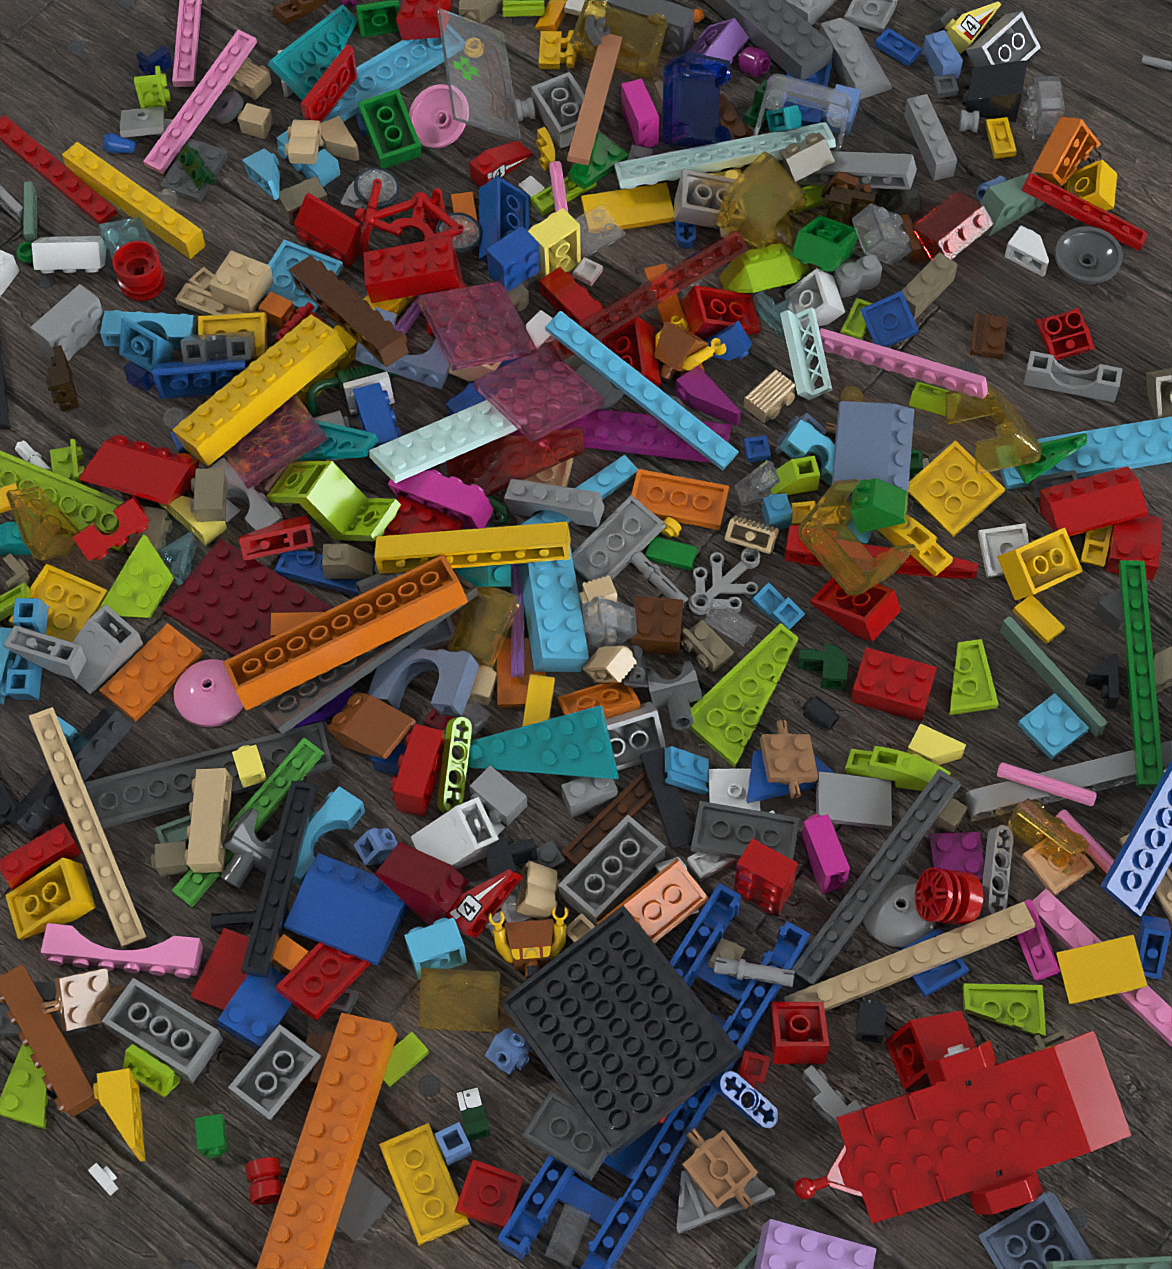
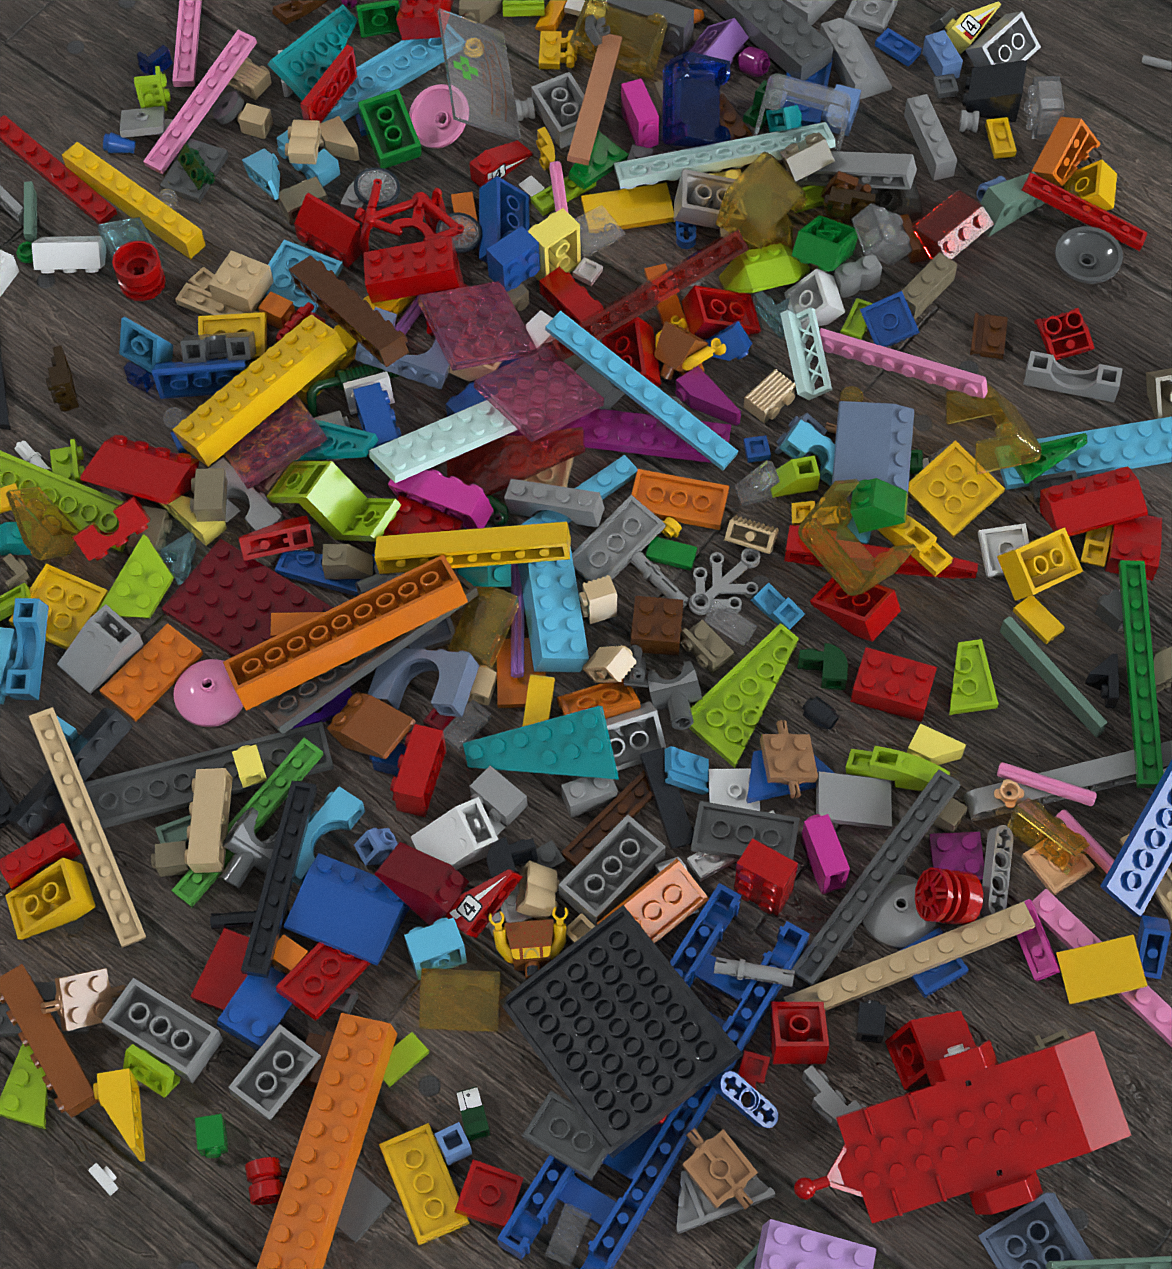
light grey slope [4,626,87,680] -> none
light grey brick [30,284,104,361] -> none
bright pink arch [41,923,204,978] -> none
medium azure arch [100,310,197,350] -> none
lime beam [437,717,472,813] -> none
medium blue brick [485,1027,532,1075] -> none
clear brick [582,596,637,650] -> none
dark tan bracket [708,938,746,977] -> none
dark azure brick [762,493,792,530] -> none
lime slope [909,382,961,418] -> none
lime wing [962,983,1046,1039] -> none
white slope [1005,226,1049,277] -> none
medium azure plate [1018,693,1089,760] -> none
none -> light nougat plate [994,779,1024,808]

